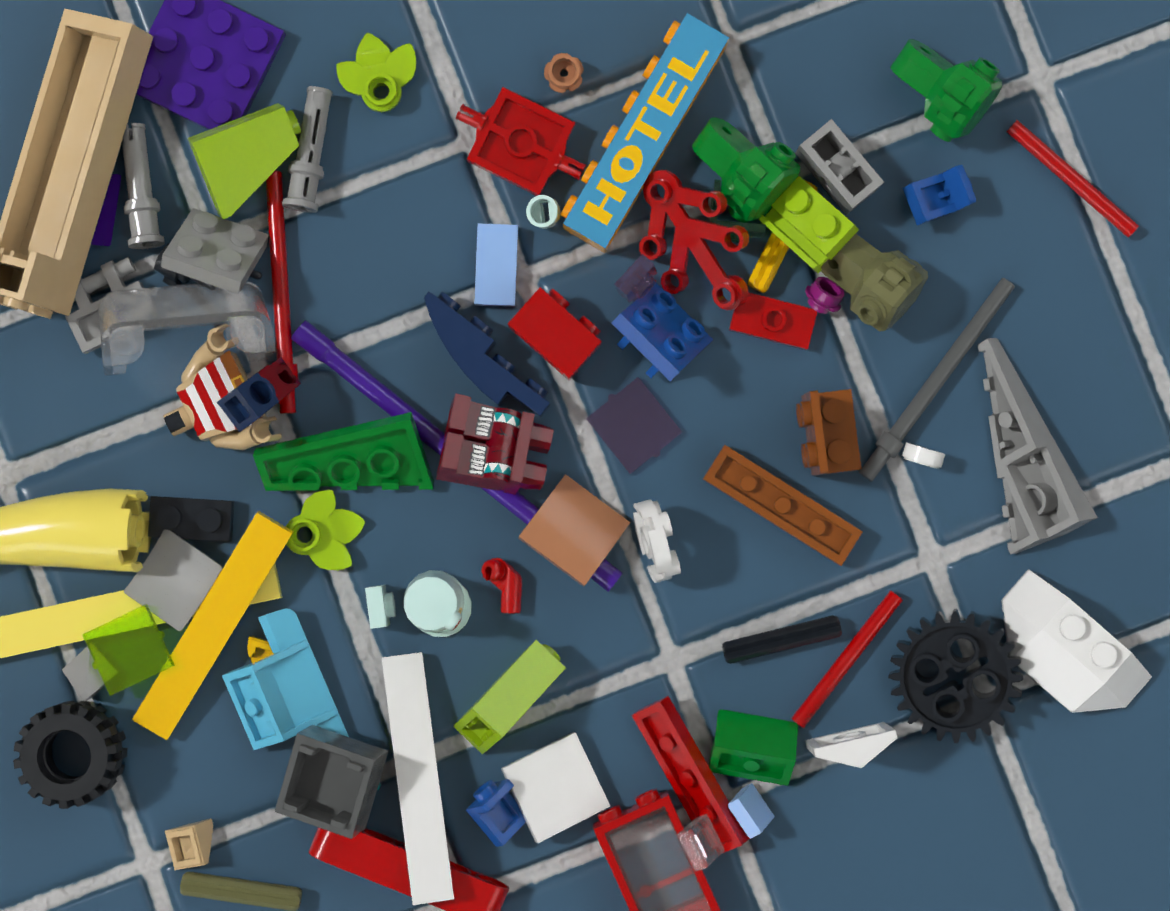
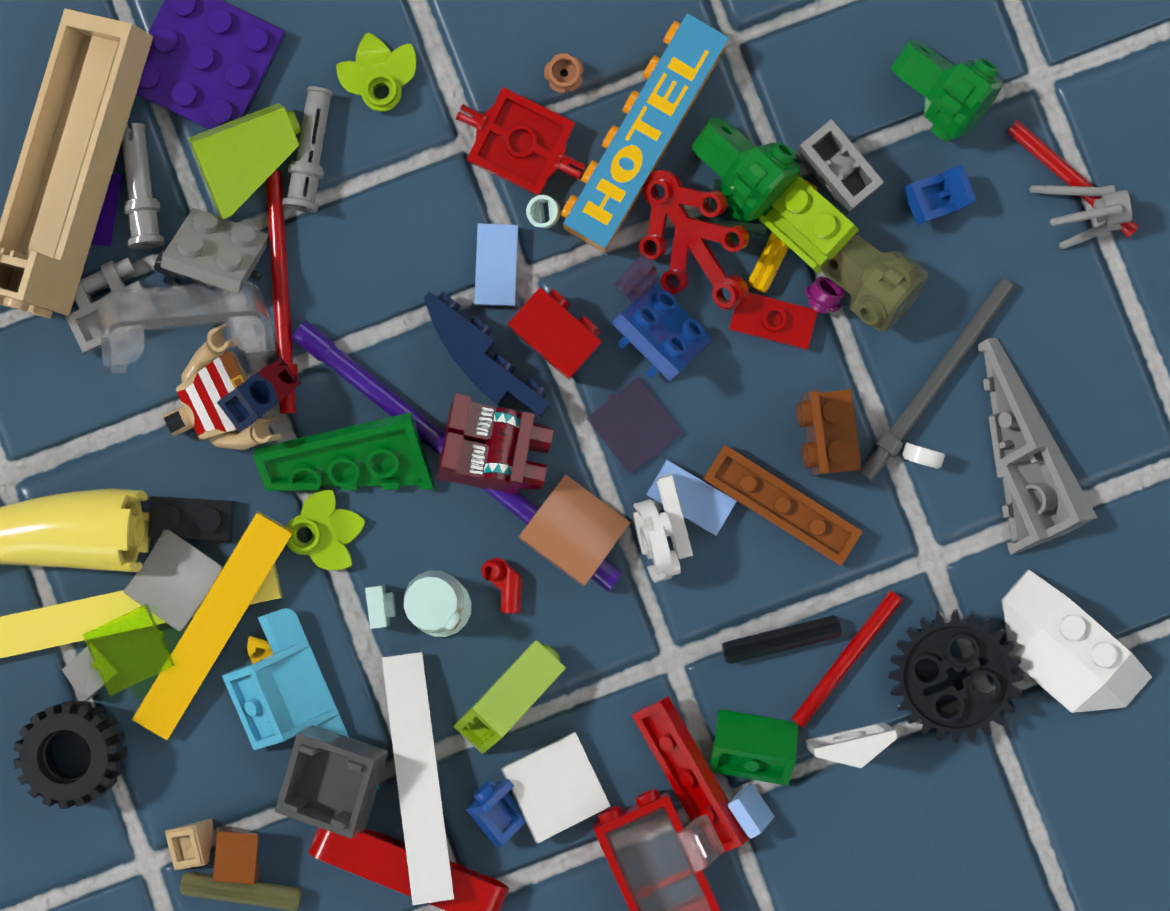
none -> dark orange panel [213,826,262,884]
none -> light blue tile [646,460,737,536]
none -> white tile [657,473,693,559]
none -> light grey plant [1029,185,1132,249]

